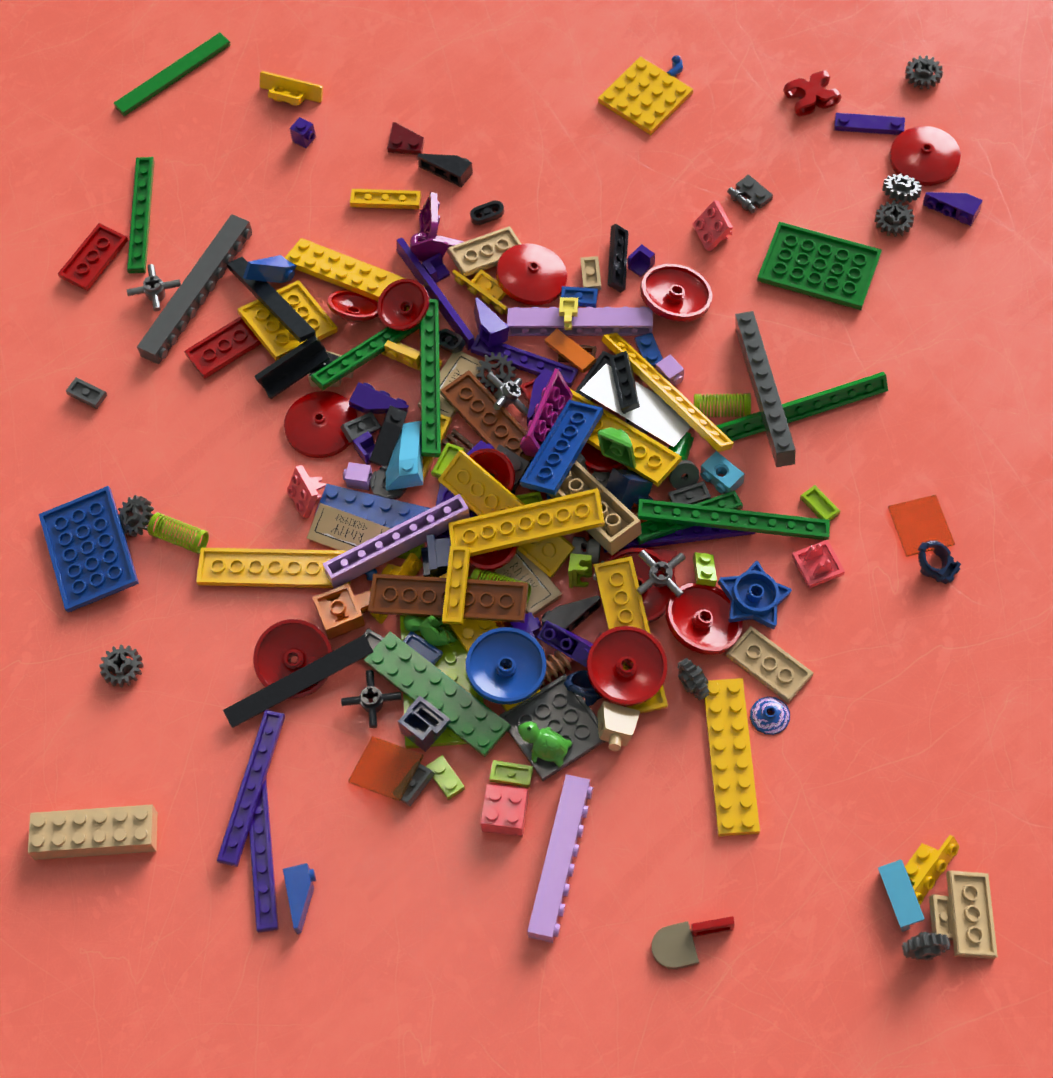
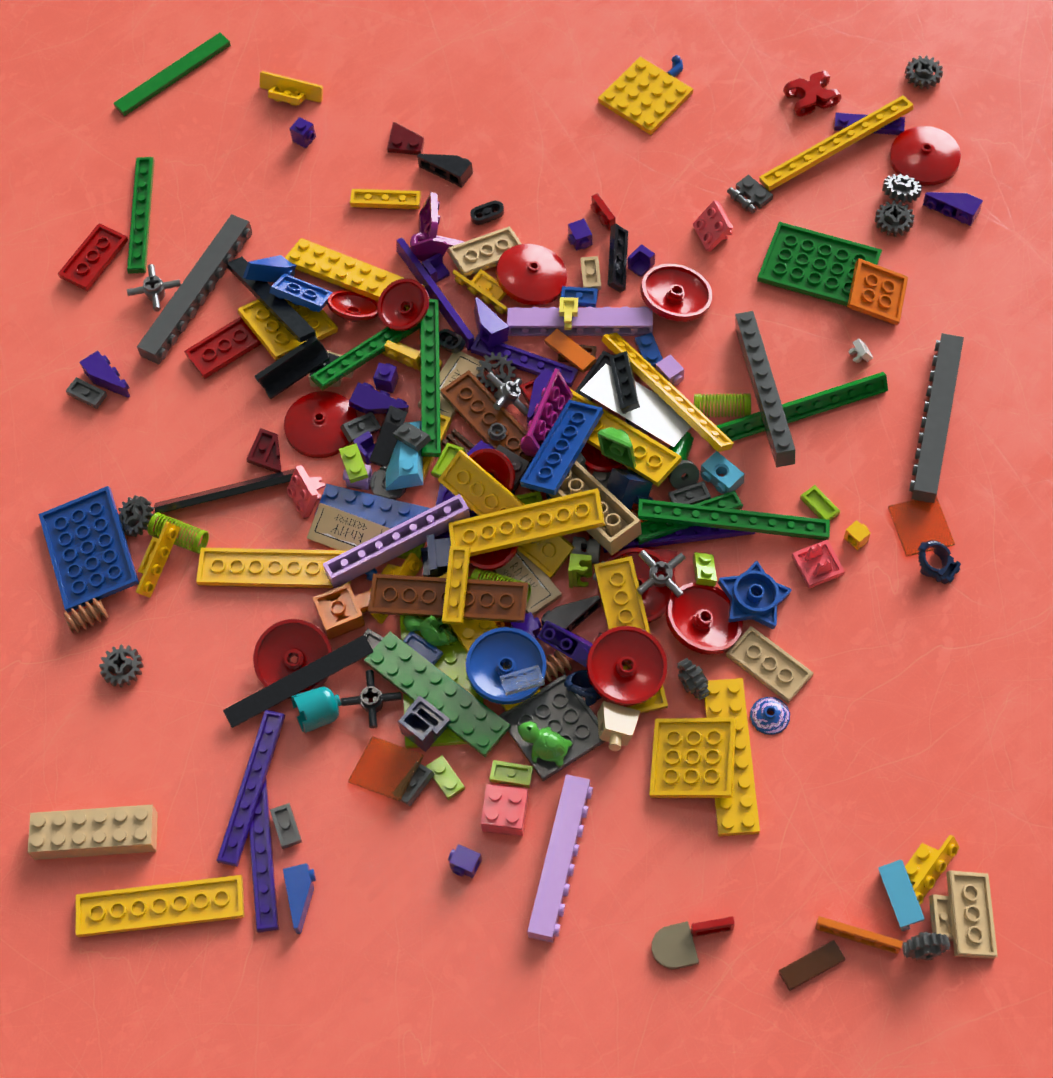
none -> nougat piece [64,598,109,633]
none -> yellow plate [76,875,244,937]
none -> dark purple slope [80,351,130,398]
none -> yellow bracket [136,522,180,598]
none -> black tile [154,469,295,513]
none -> dark red wing [247,428,281,473]
none -> blue plate [270,274,333,312]
none -> dark grey plate [270,803,302,849]
none -> teal cylinder [291,687,342,733]
none -> lime plate [339,443,368,483]
none -> dark purple brick [373,363,399,393]
none -> dark grey plate [393,422,431,452]
none -> dark purple brick [448,844,482,878]
none -> dark grey plate [488,423,506,441]
none -> clear plate [500,665,545,696]
none -> dark purple brick [567,219,593,251]
none -> red plate [590,193,616,231]
none -> yellow plate [649,718,736,798]
none -> yellow plate [759,95,914,191]
none -> reddish brown tile [779,940,845,991]
none -> orange tile [815,916,903,954]
none -> yellow plate [844,520,871,551]
none -> orange plate [847,258,908,325]
none -> white tile [849,338,873,363]
none -> dark grey brick [909,333,964,503]

